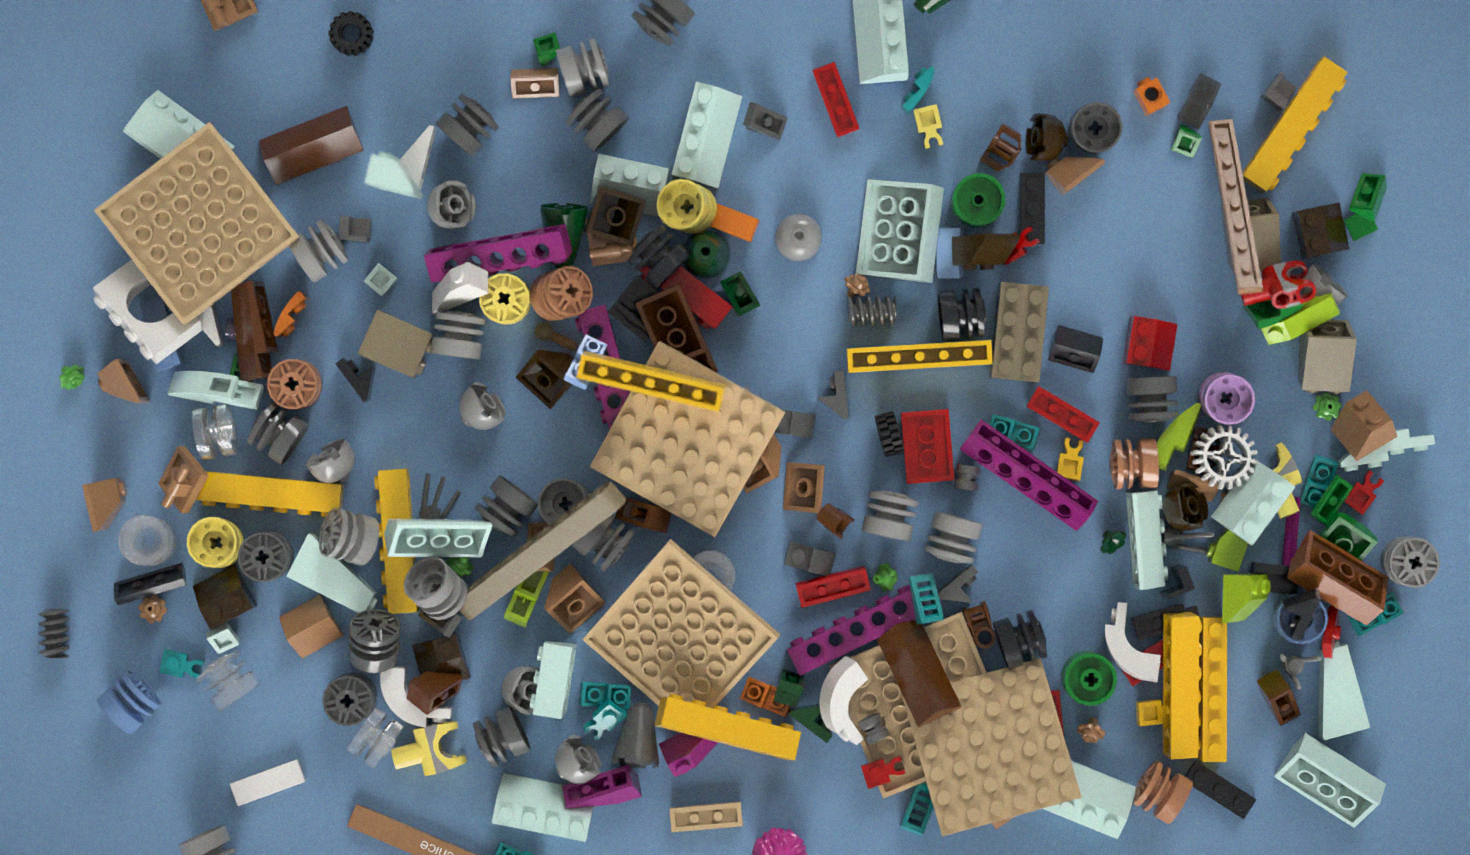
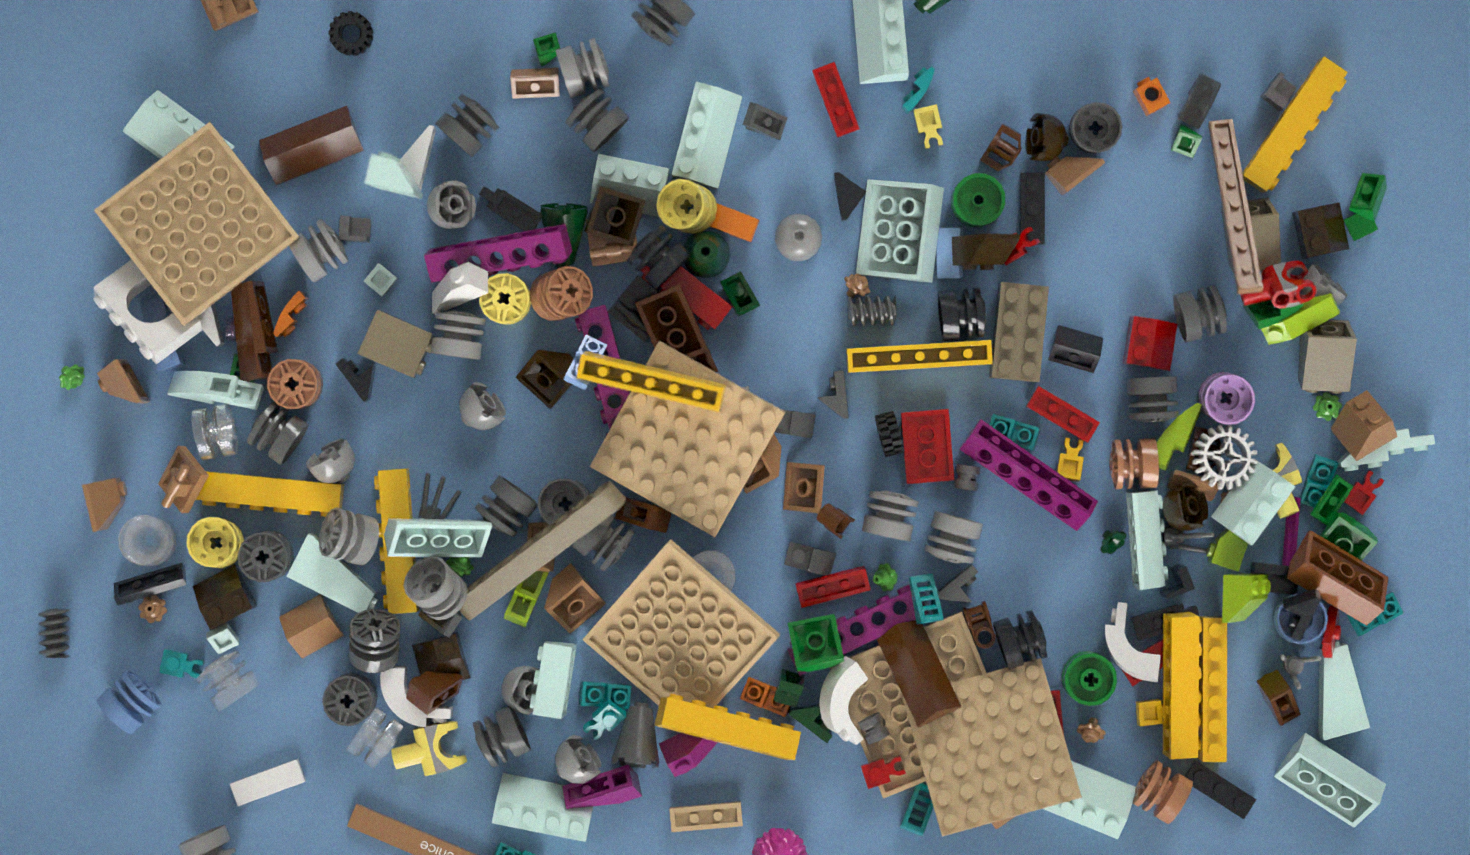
clear orange bar [534,322,578,351] -> none
light grey wheel [1380,536,1440,588] -> none
none -> black hinge [479,186,542,231]
none -> green slope [787,614,844,672]
none -> black slope [833,172,866,222]
none -> dark grey wheel [1173,285,1227,343]

